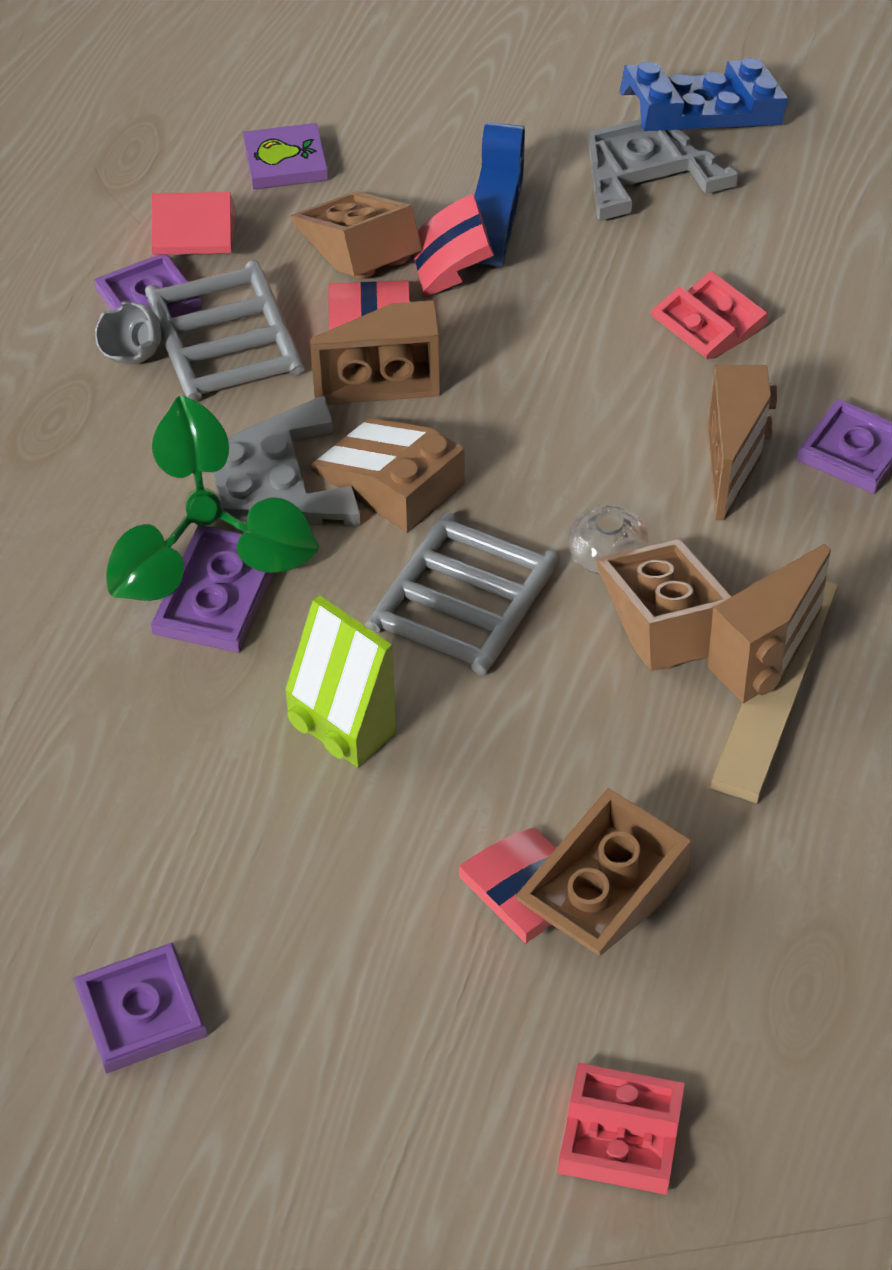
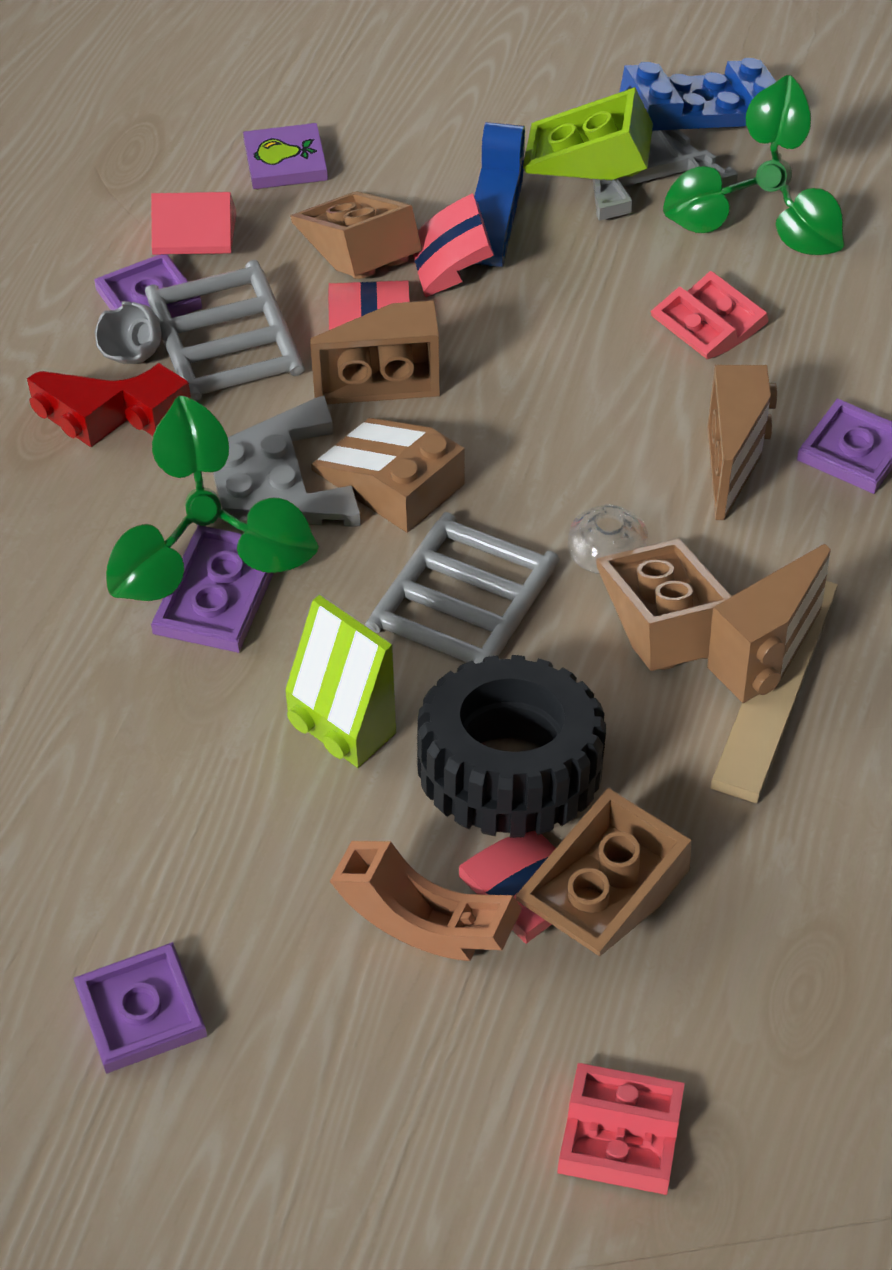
none -> red arch [27,363,191,447]
none -> nougat arch [330,841,522,961]
none -> black tyre [417,655,606,838]
none -> lime slope [523,87,653,180]
none -> green plant [663,75,845,255]

